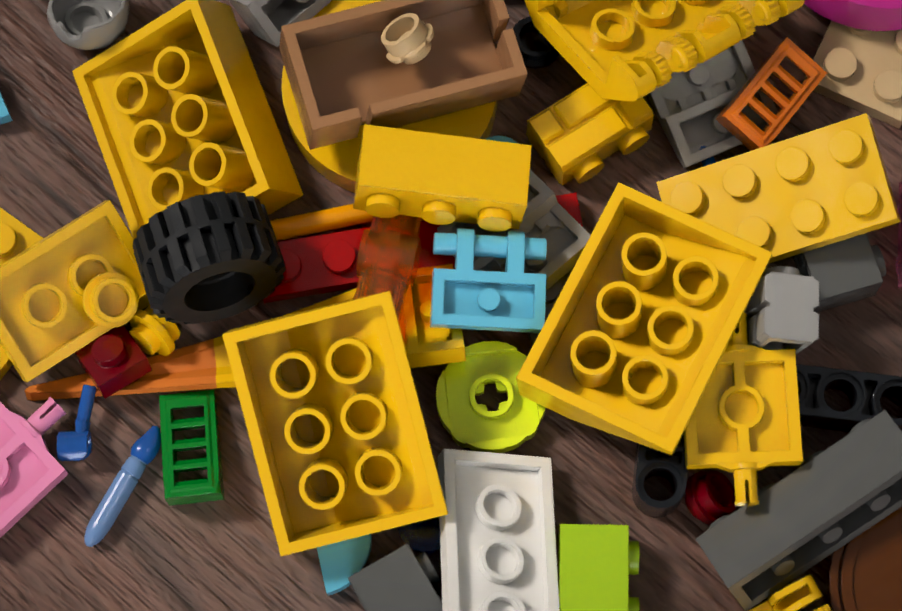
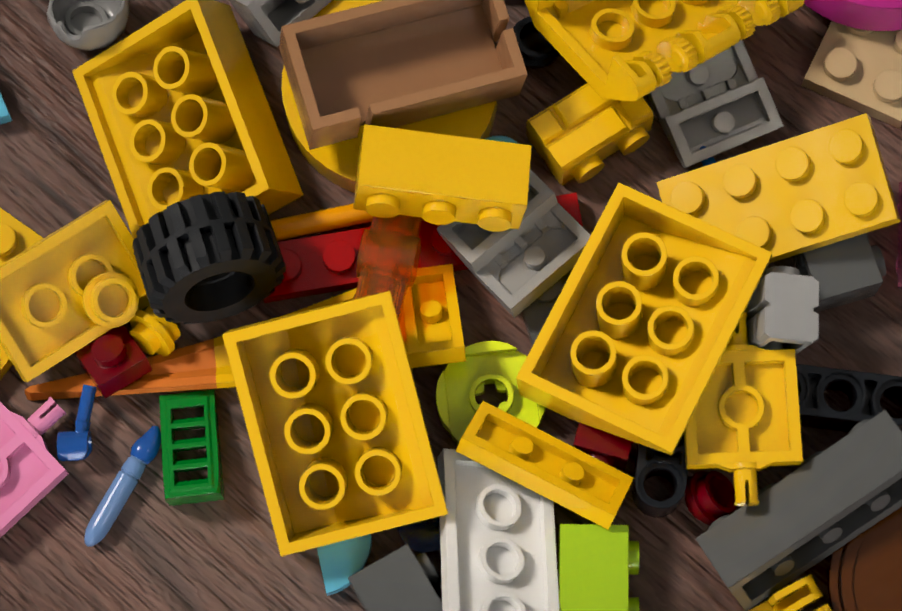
tan plate [381,13,434,65] -> none
medium azure plate [430,228,547,333] -> none
orange slope [715,37,827,151] -> none
none -> yellow plate [456,401,634,529]
none -> dark red plate [573,423,633,470]

